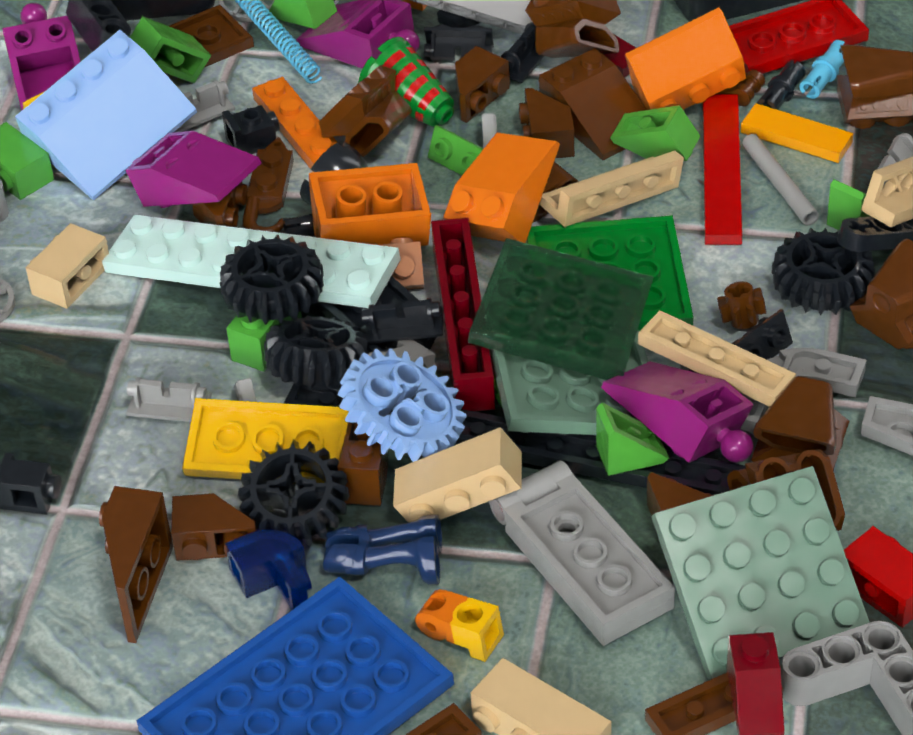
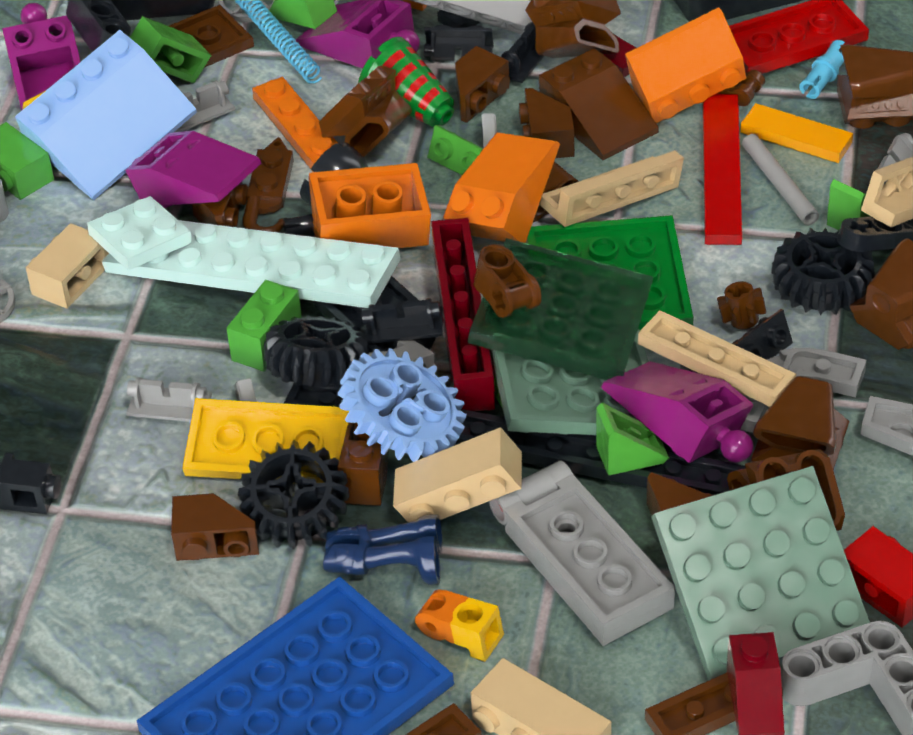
reddish brown slope [99,486,173,643] -> none
black gear [219,234,324,325] -> none
black brick [222,105,280,154] -> none
clear blue brick [225,530,312,610] -> none
nougat bracket [383,238,424,290] -> none
bright green slope [610,105,700,161] -> none
black pin [757,60,806,110] -> none
none -> light aqua plate [88,196,192,271]
none -> reddish brown piece [474,244,542,318]

